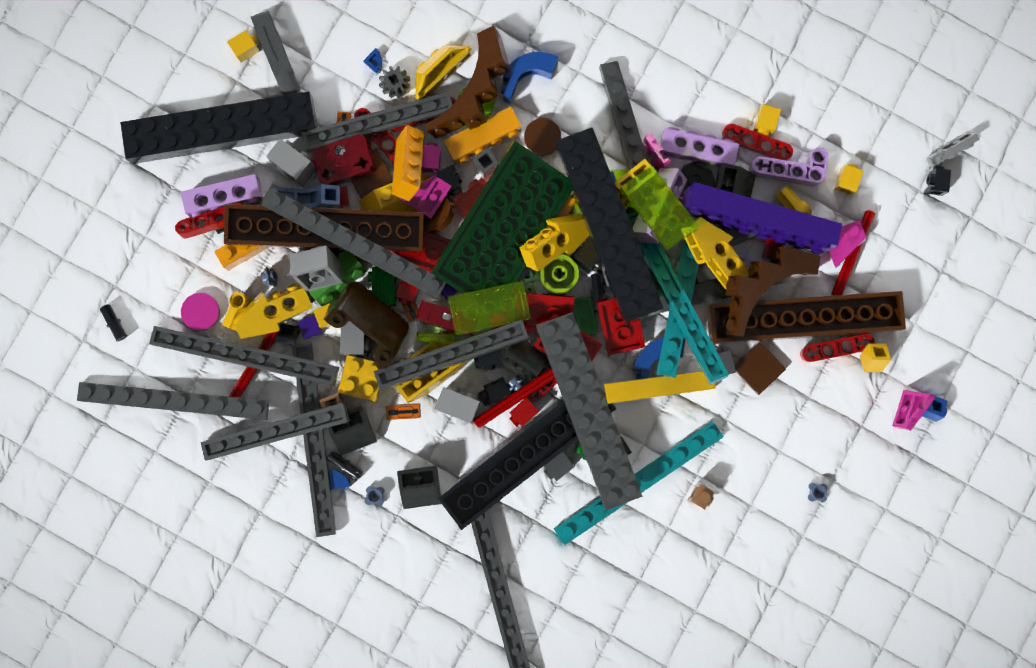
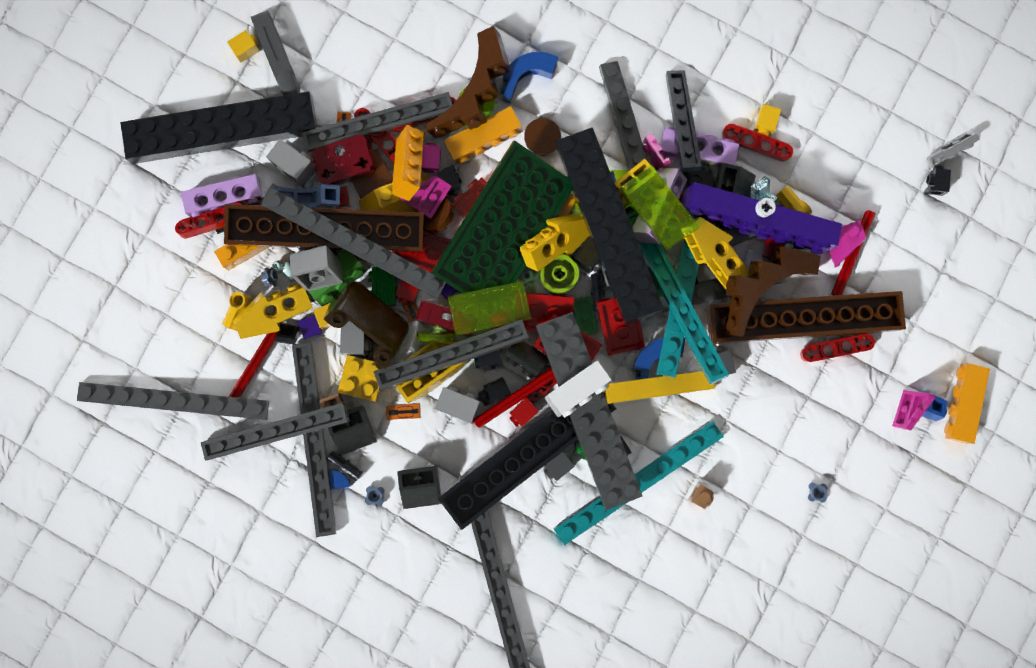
black axle [100,304,128,342] -> none
dark grey plate [149,326,339,386] -> none
dark pink tile [180,293,220,331] -> none
blue tile [363,48,382,75] -> none
dark grey gear [379,66,411,98] -> none
yellow wedge [416,46,473,101] -> none
dark grey brick [472,148,499,178] -> none
sand blue plate [507,375,524,392] -> none
reddish brown tile [734,341,786,395] -> none
lavender beam [749,148,828,187] -> none
yellow brick [834,164,864,196] -> none
yellow brick [860,344,891,372] -> none
none -> light aqua arm [272,260,296,283]
none -> white brick [544,360,611,418]
none -> black plate [665,70,702,172]
none -> clear light blue bracket [751,176,777,203]
none -> white bush [755,198,776,217]
none -> light orange brick [944,363,990,444]

